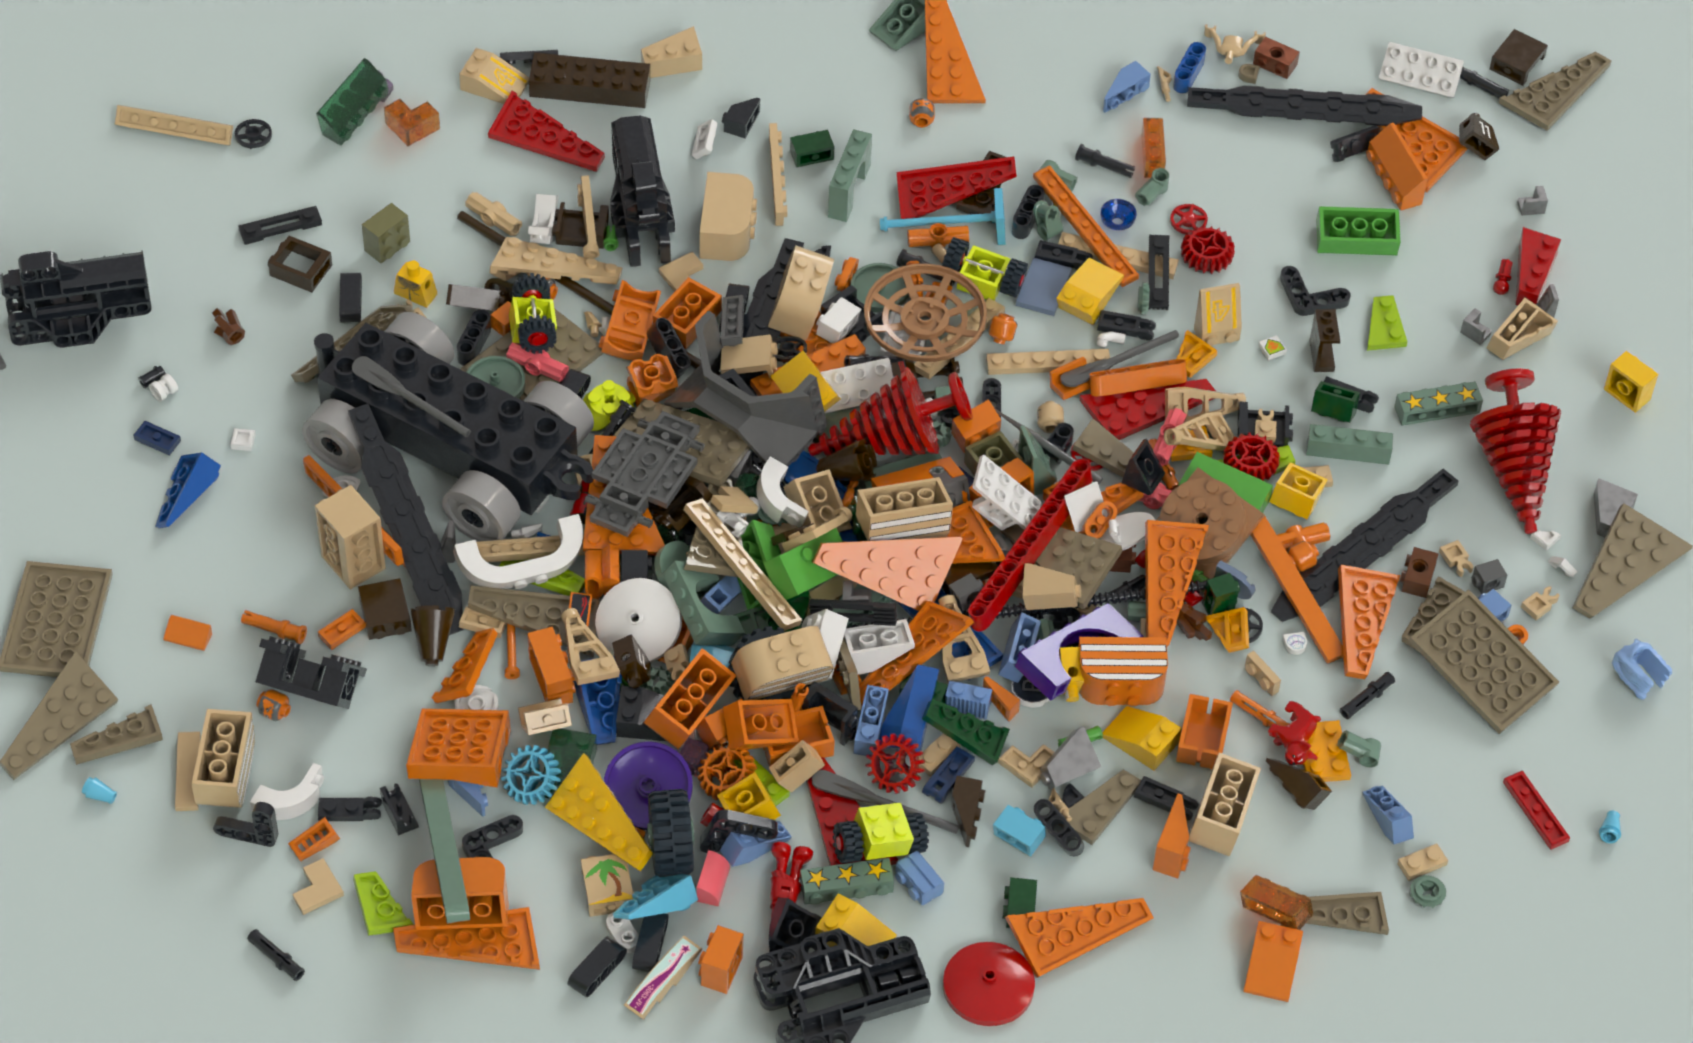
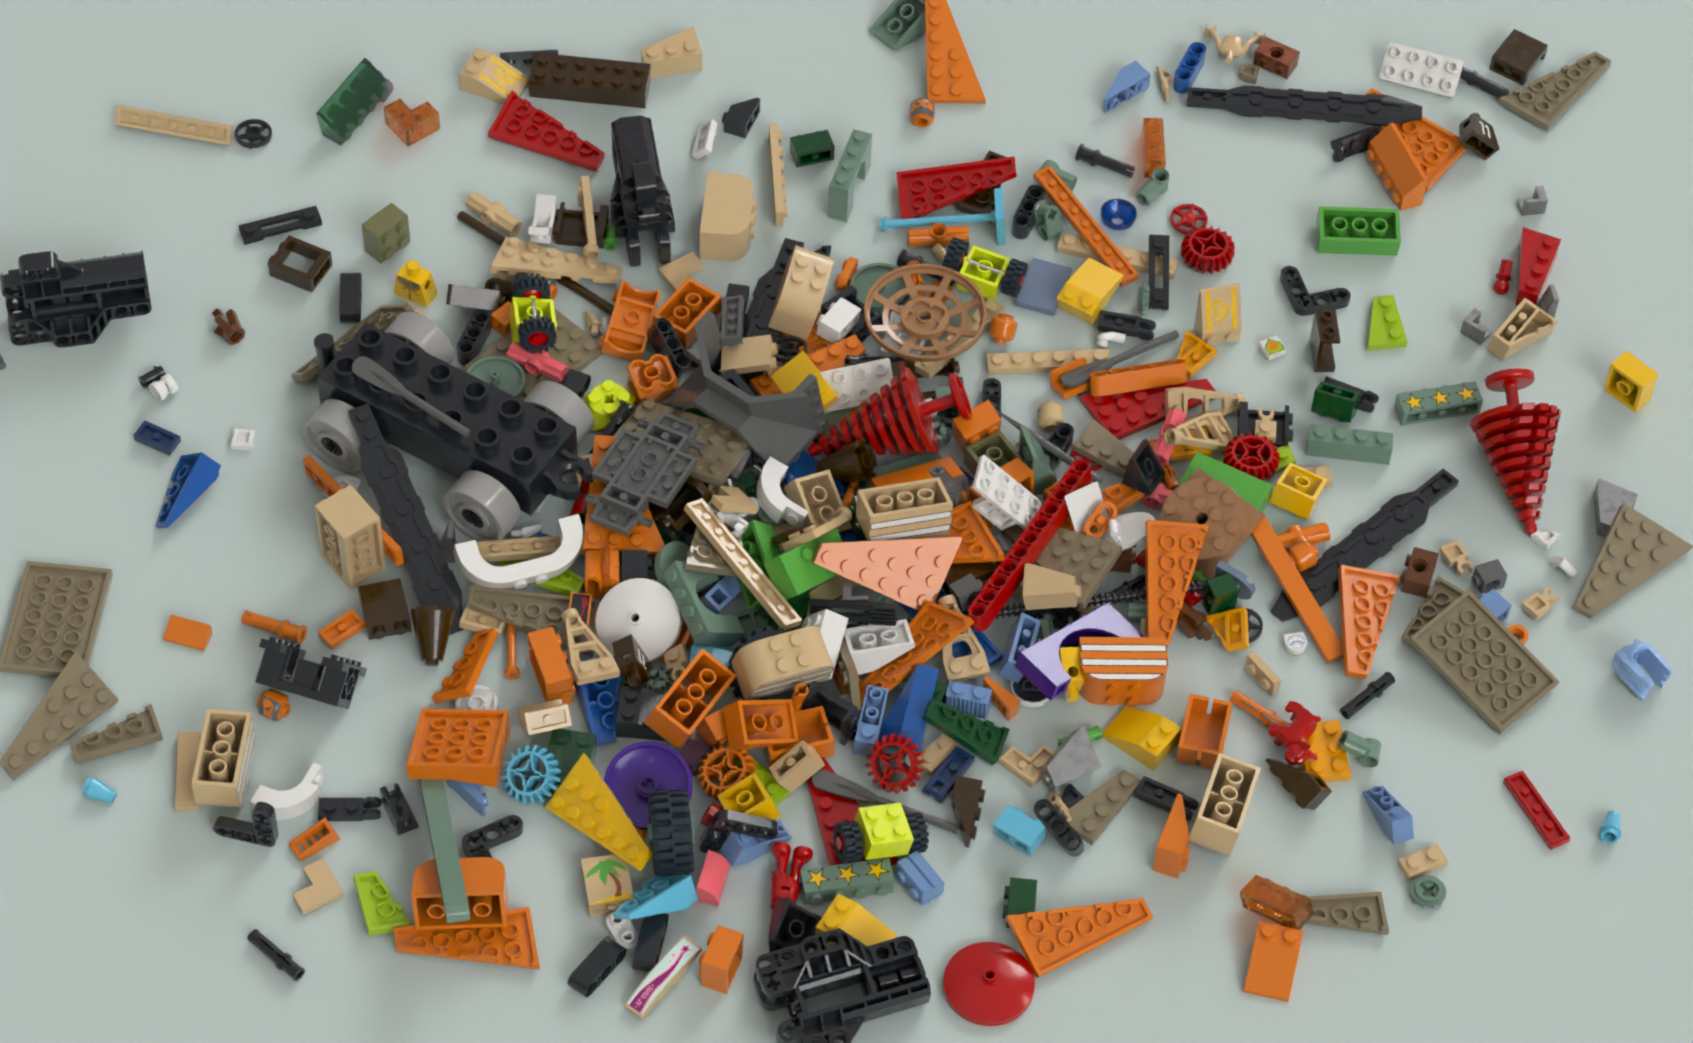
black hinge [1035,240,1093,270] -> none

